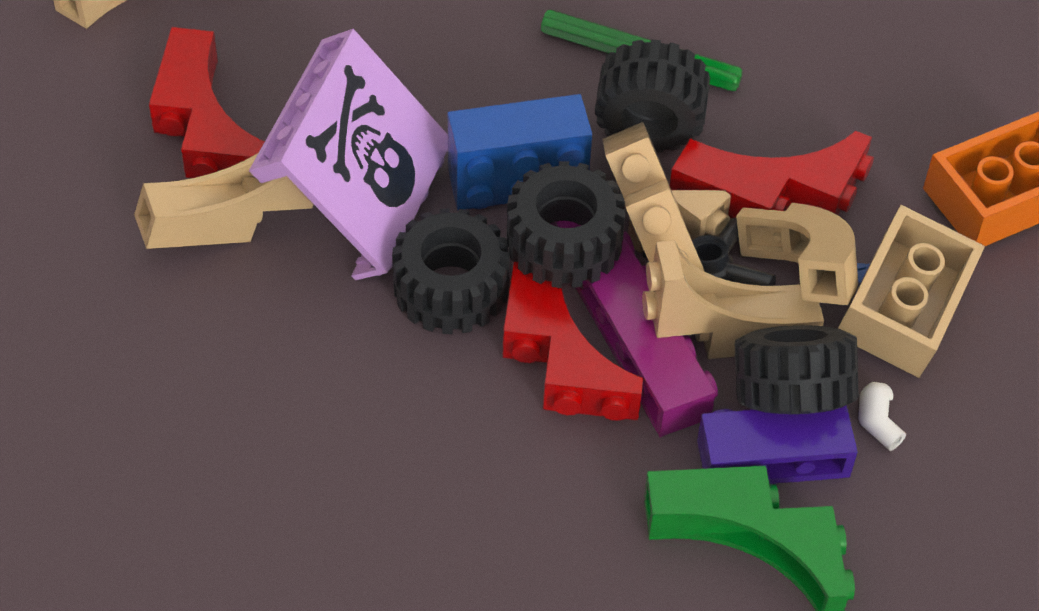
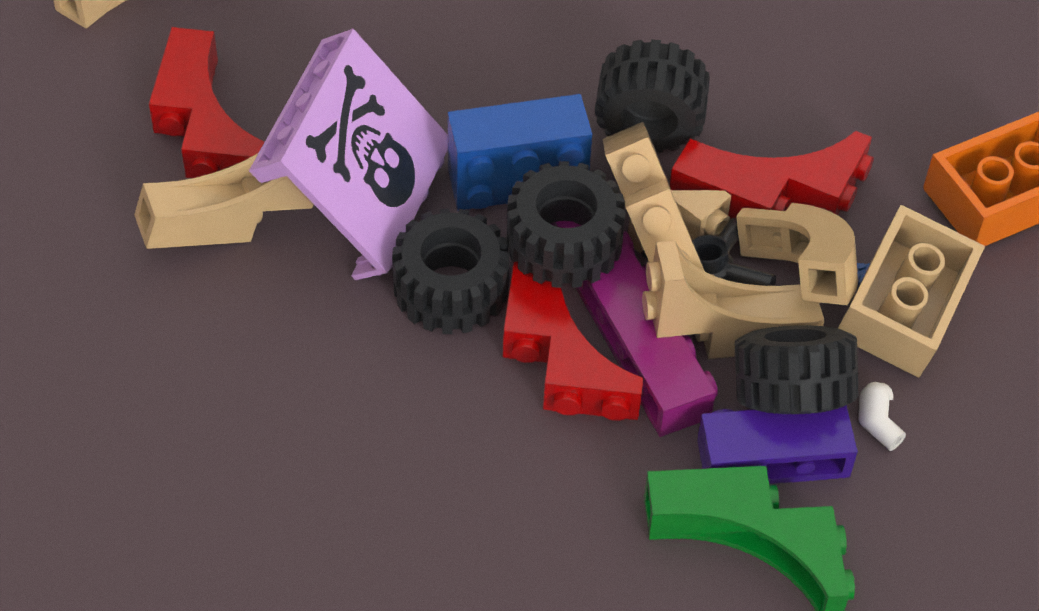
green axle [541,9,743,92] -> none

